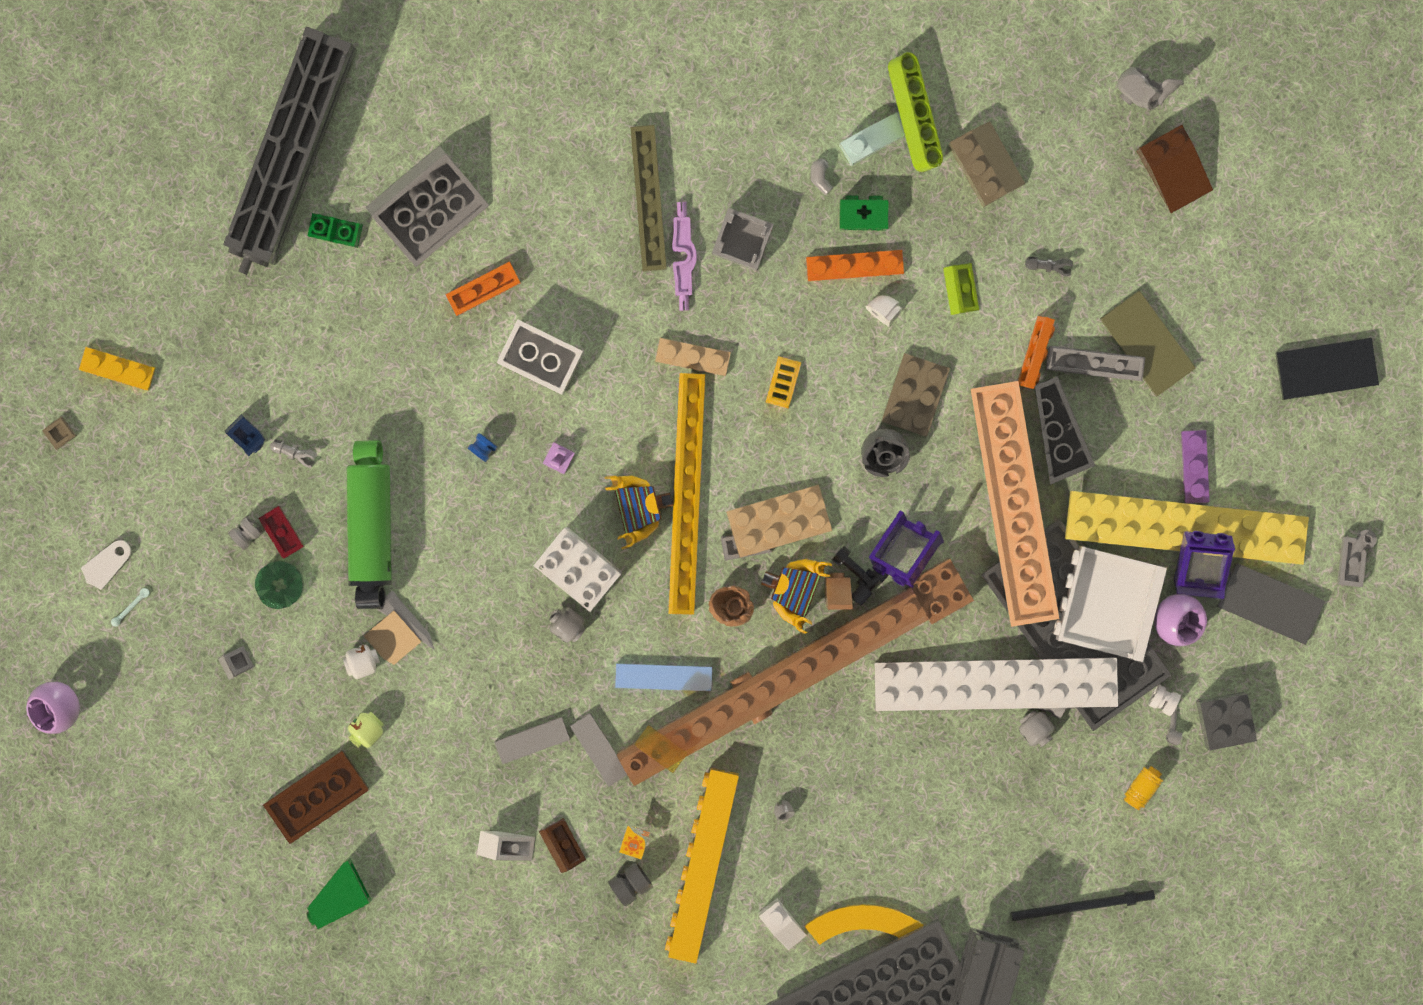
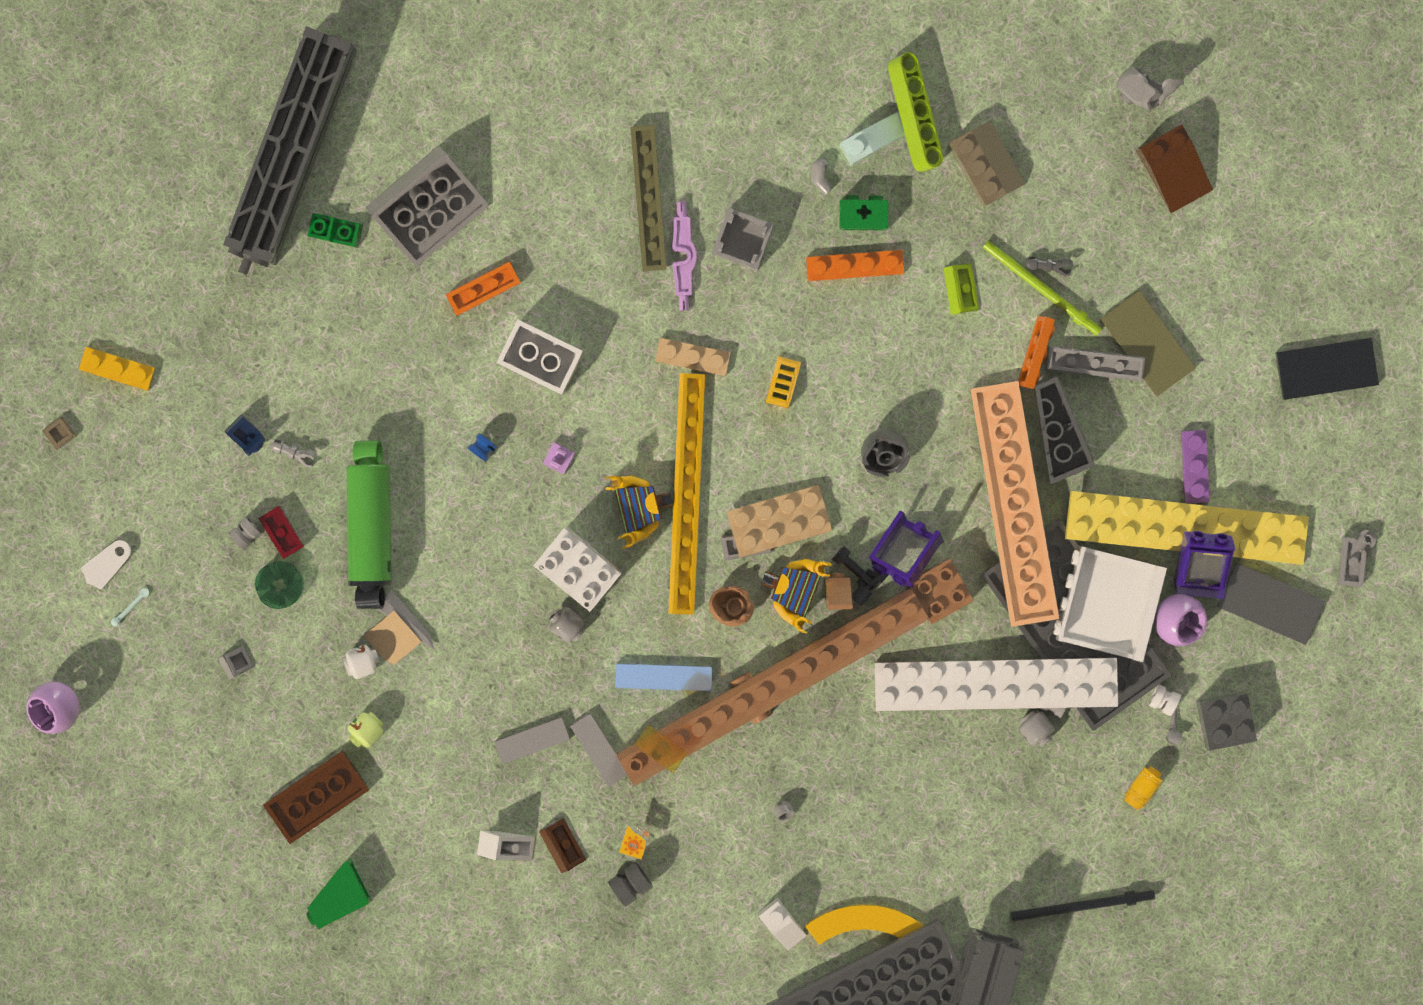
yellow brick [665,767,739,964] -> none
white piece [866,295,902,327] -> none
dark tan plate [881,353,950,437] -> none
none -> lime bar [982,240,1102,336]

